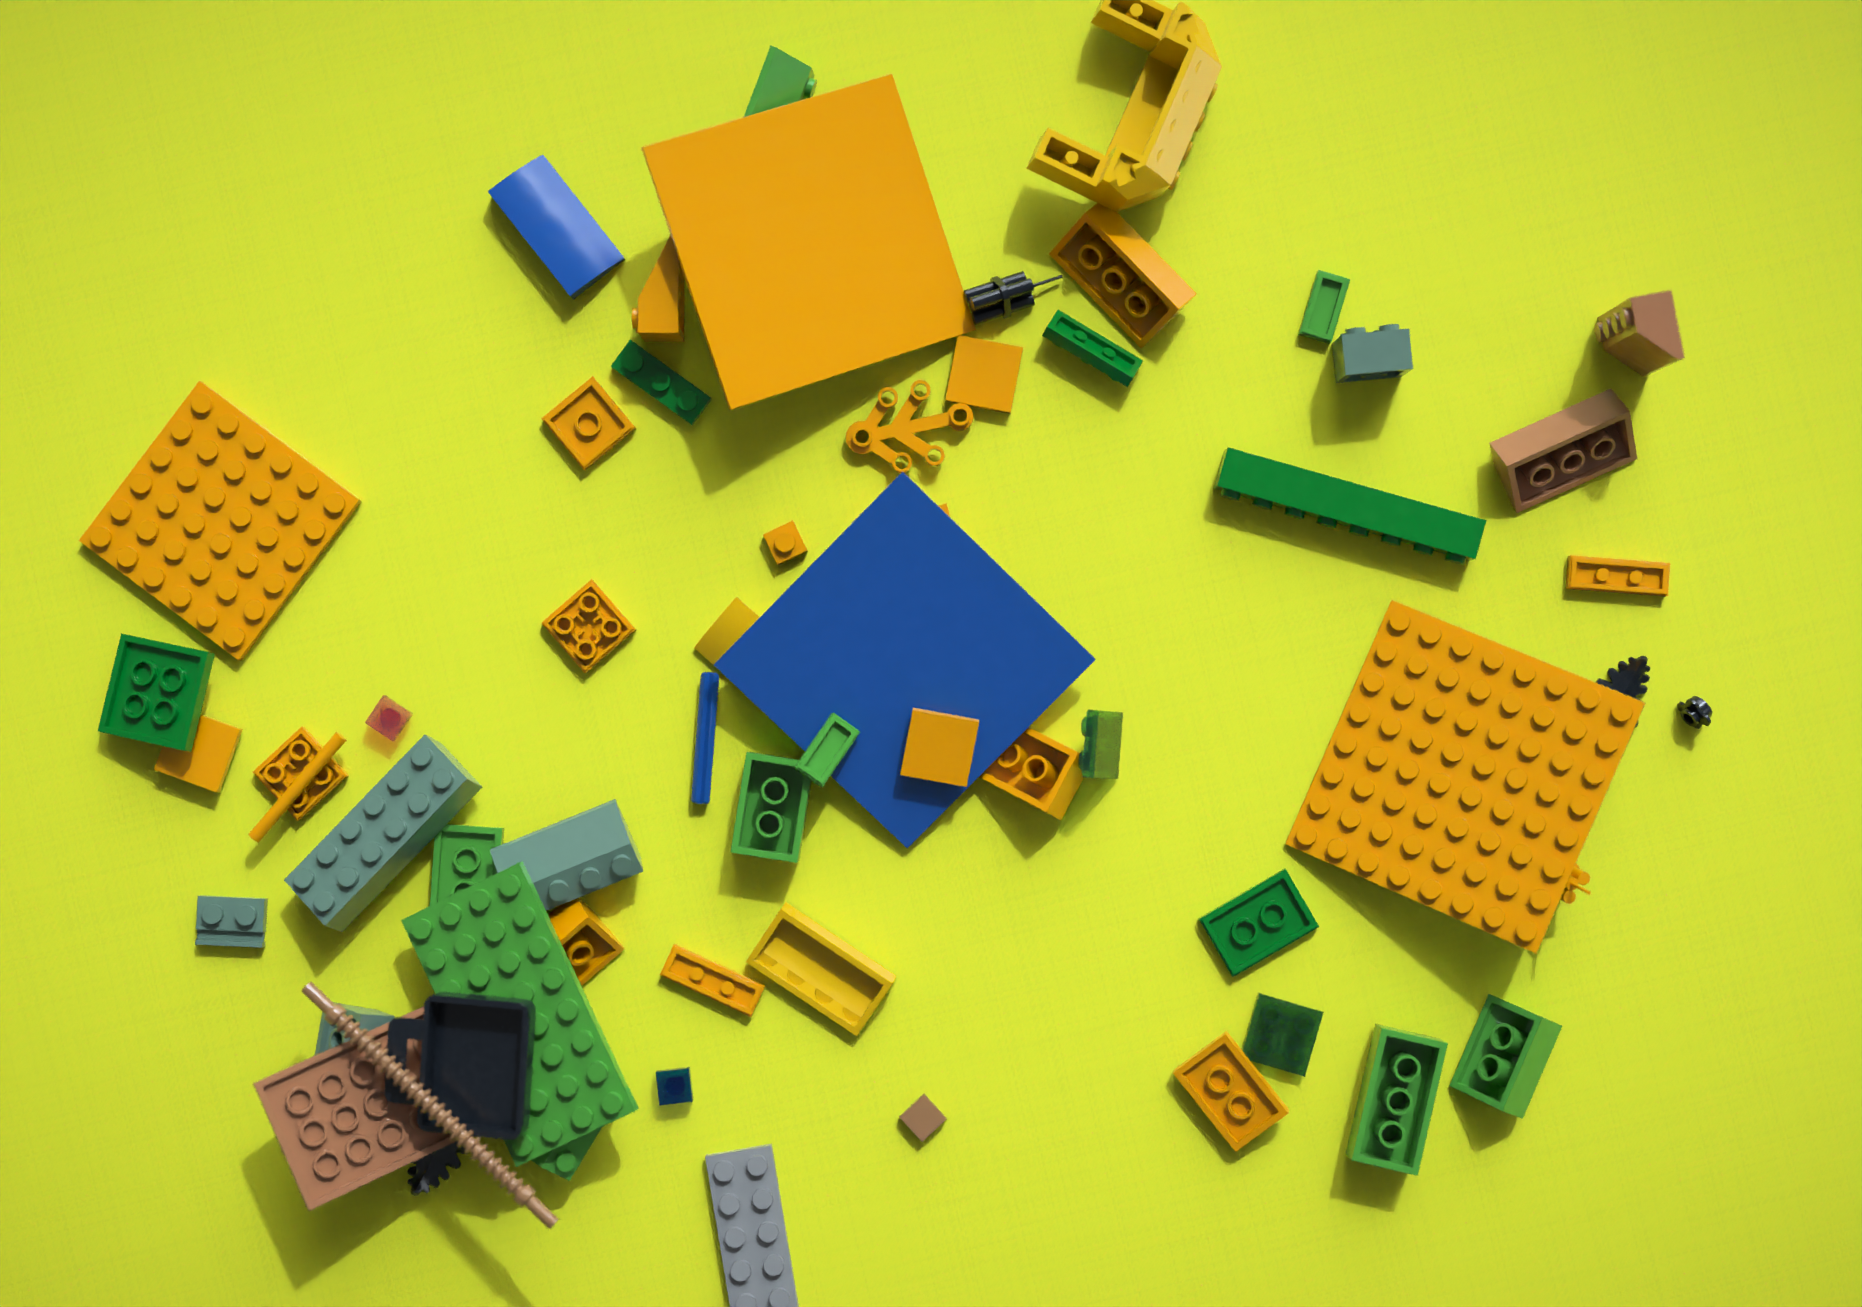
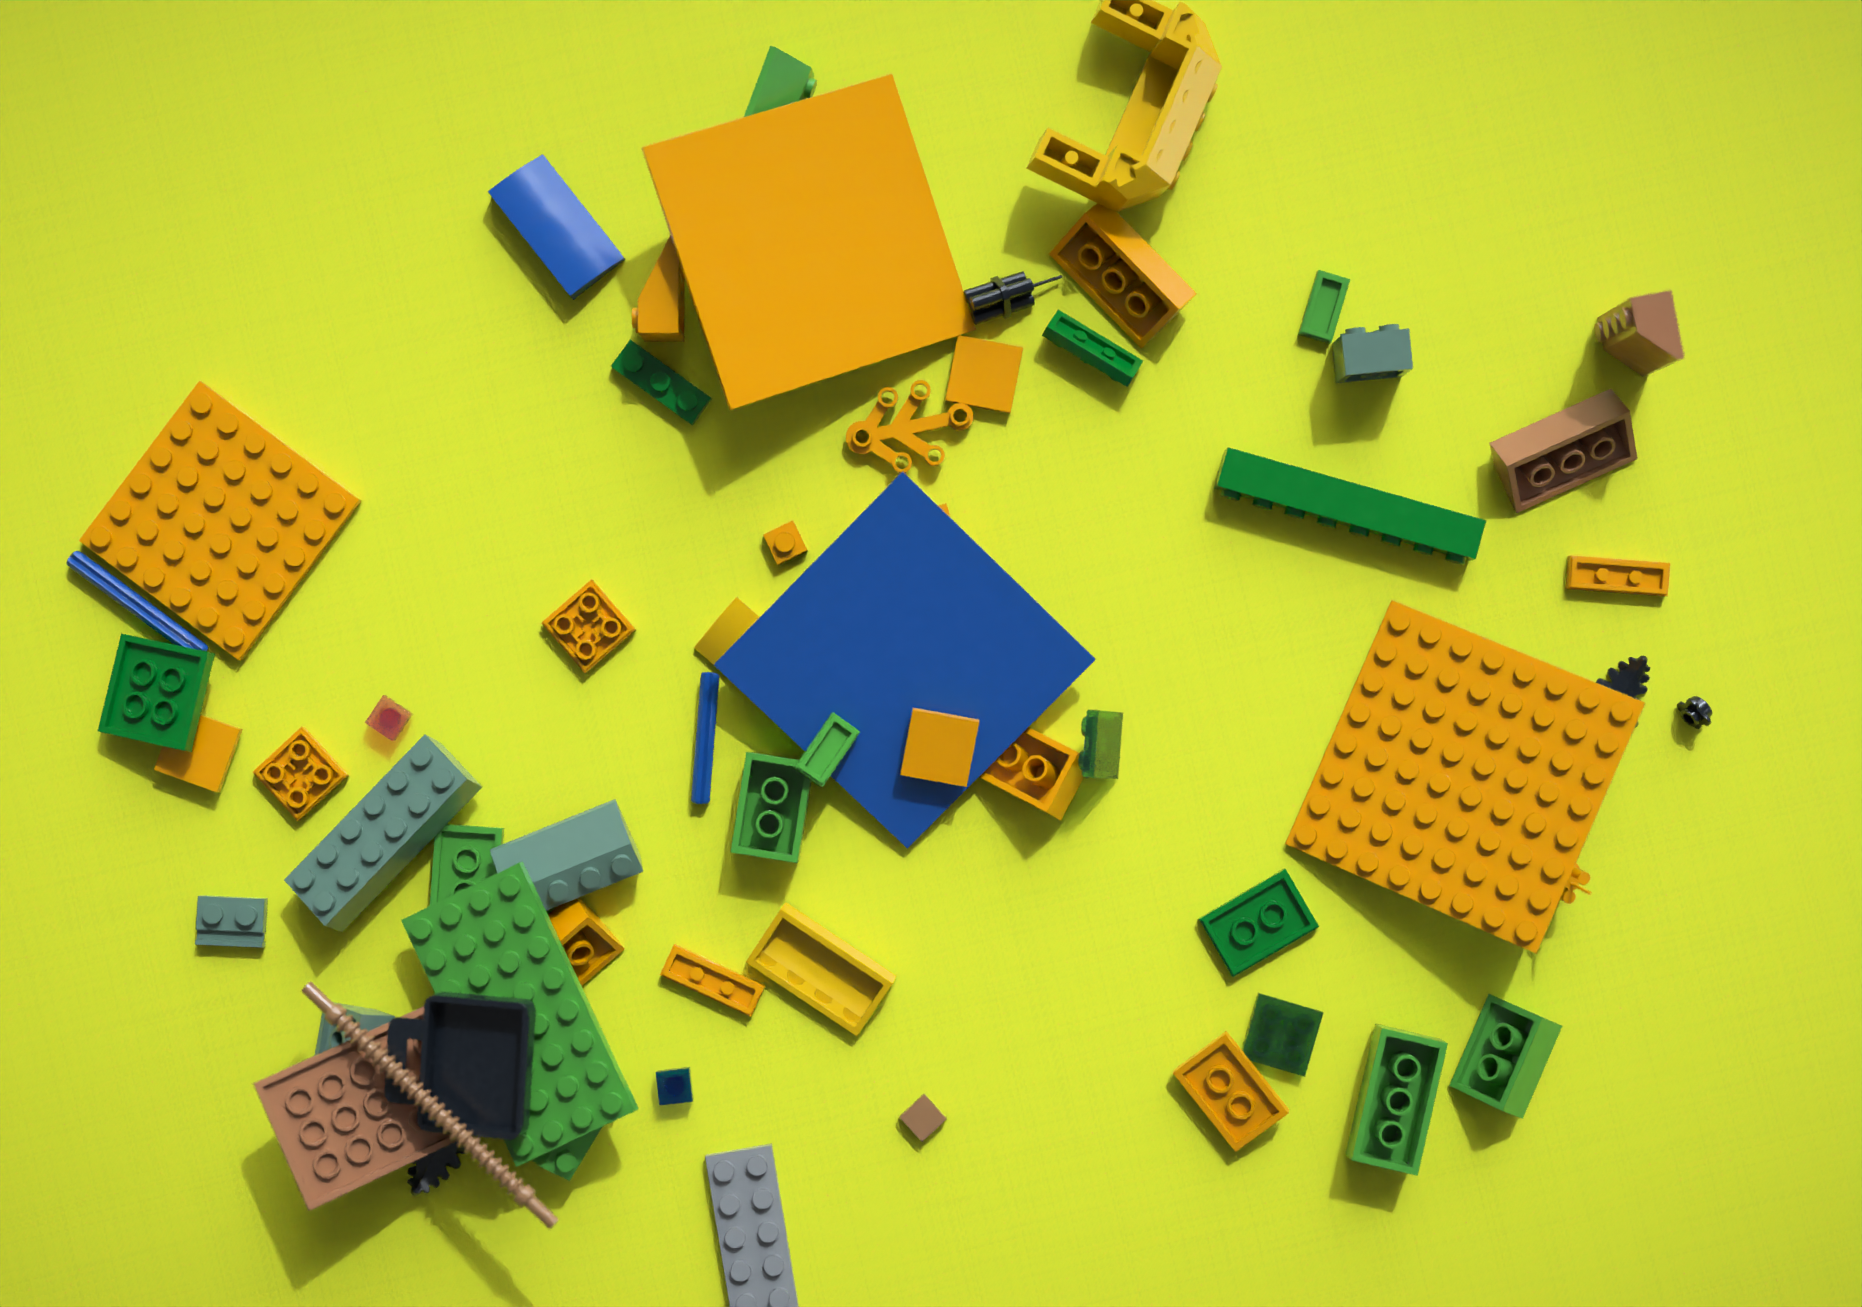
light orange bar [248,732,347,843] -> none
light orange tile [541,376,636,470] -> none
none -> blue axle [66,551,208,652]

